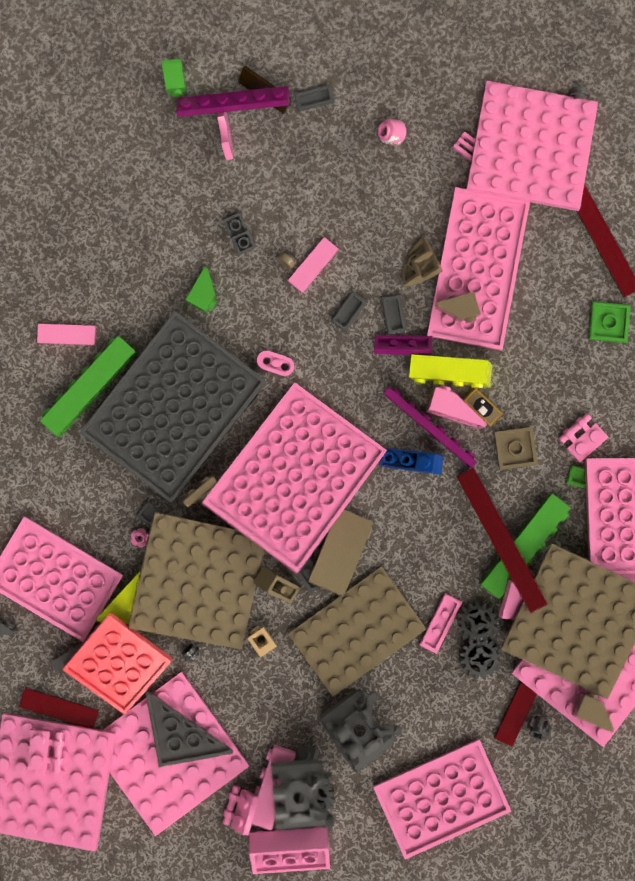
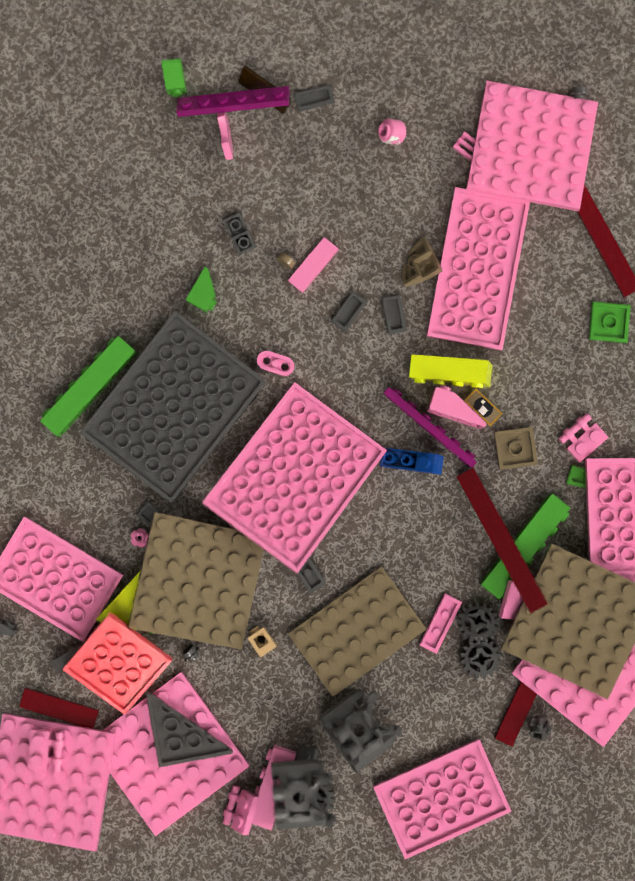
bright pink tile [37,324,96,346] -> none
dark tan plate [183,476,219,508] -> none
bright pink slope [249,827,330,874] -> none
dark tan slope [253,566,301,604] -> none
dark tan slope [308,510,373,596] -> none
magenta plate [374,335,432,355] -> none
dark tan slope [435,292,481,323] -> none
dark tan slope [572,692,614,733] -> none

